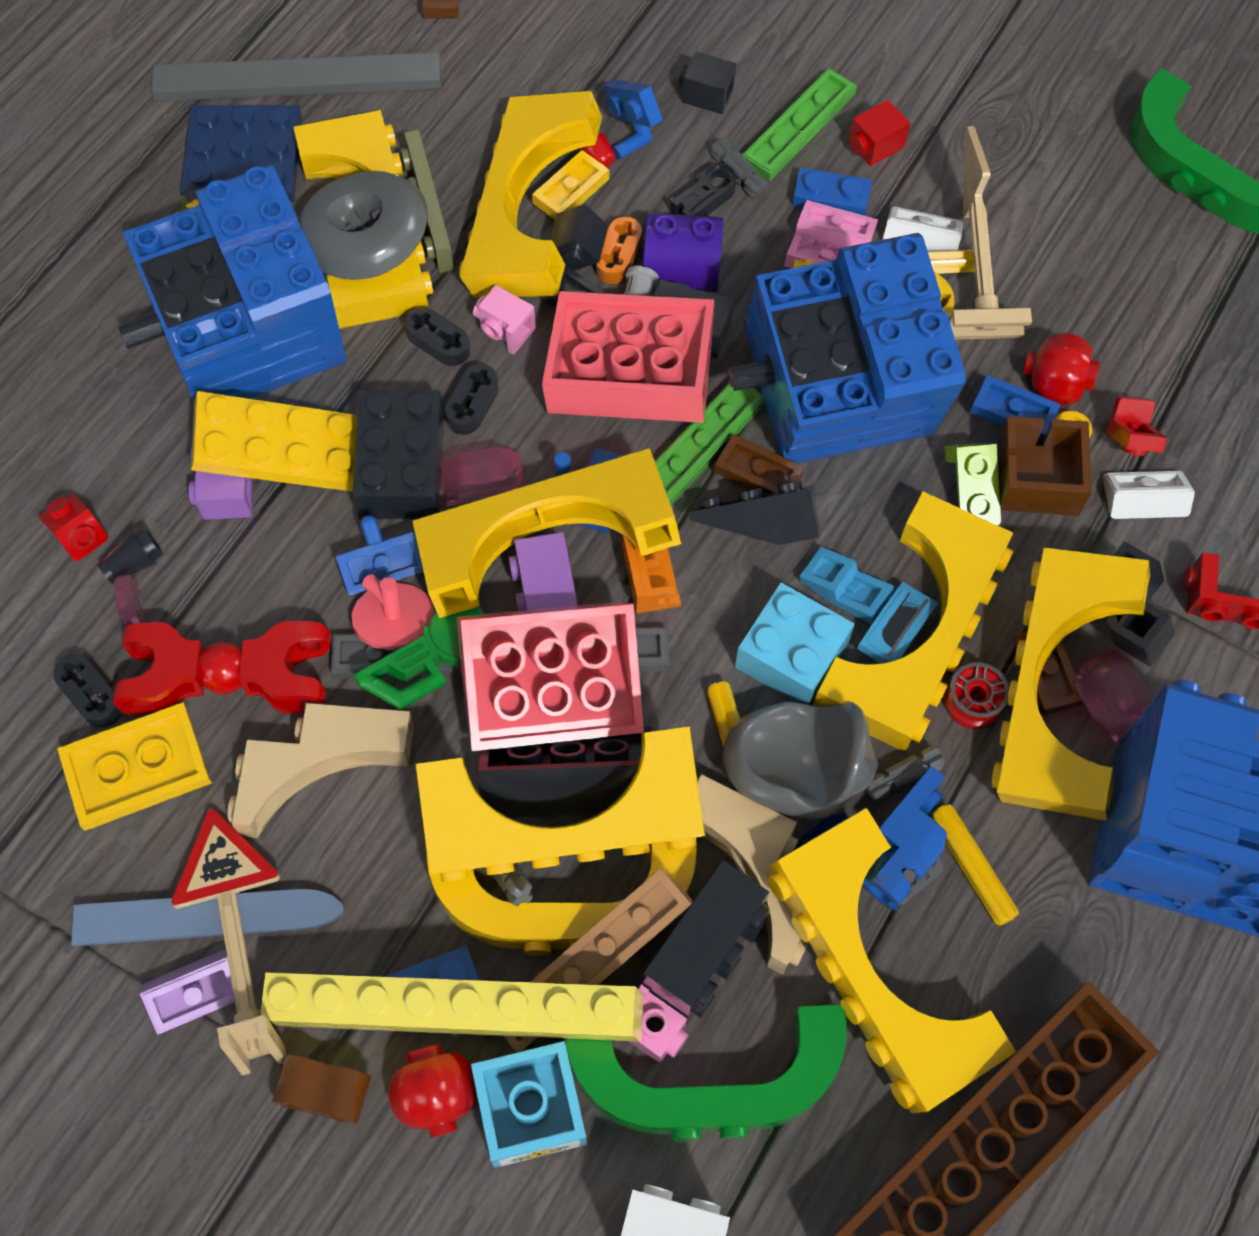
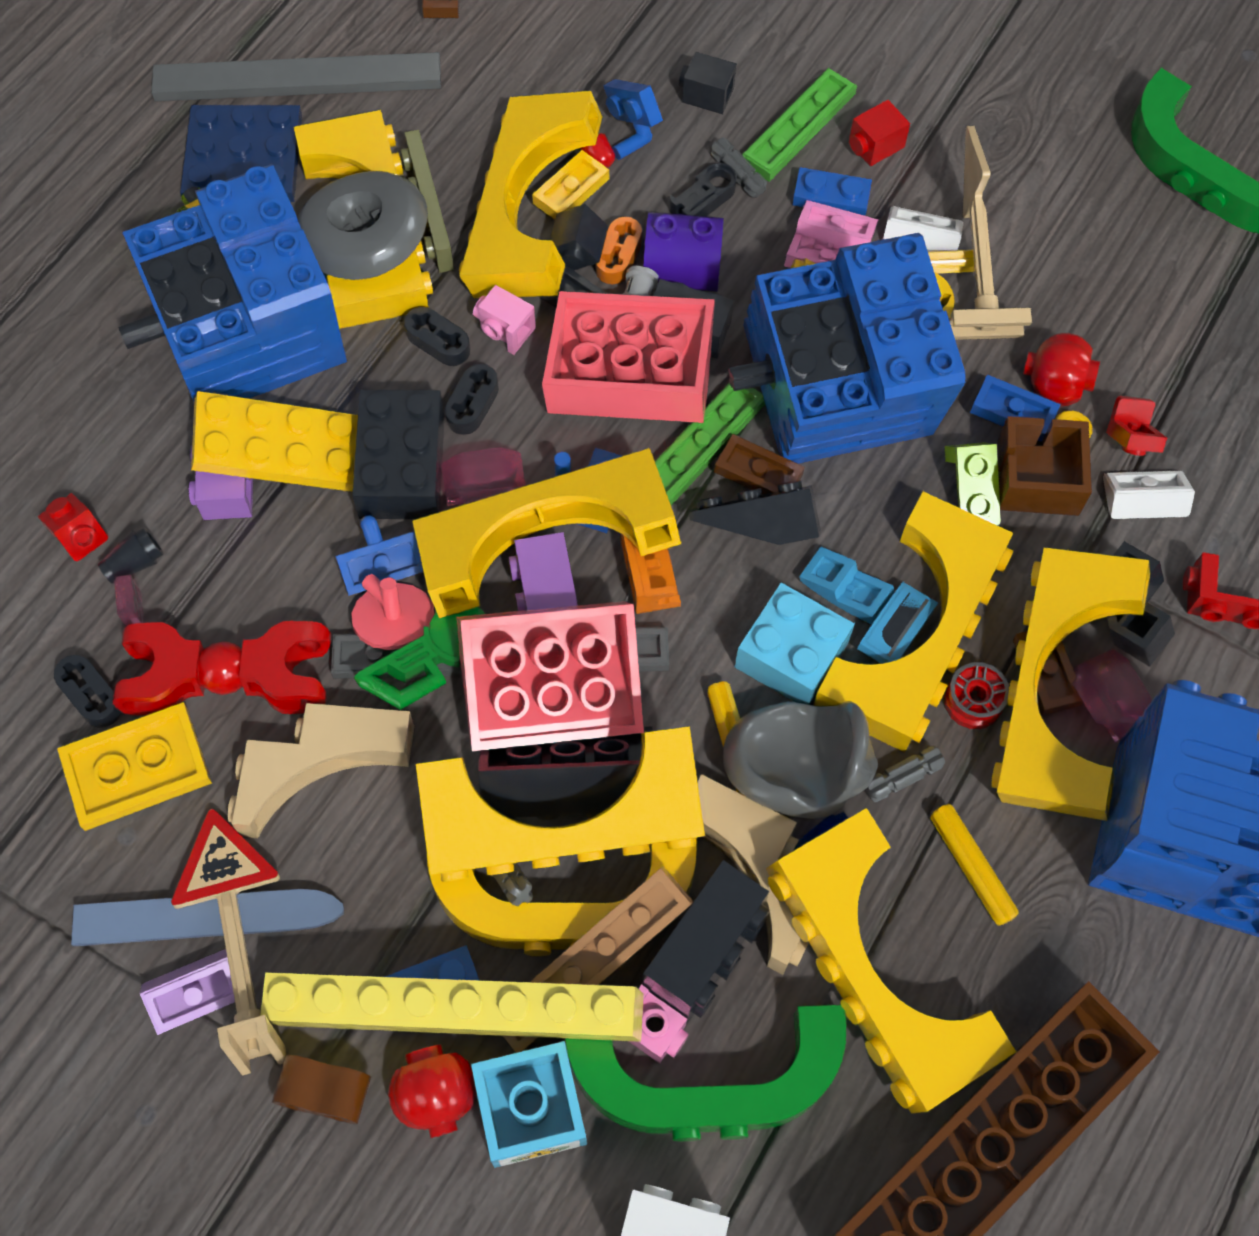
blue plate [863,766,947,910] -> none

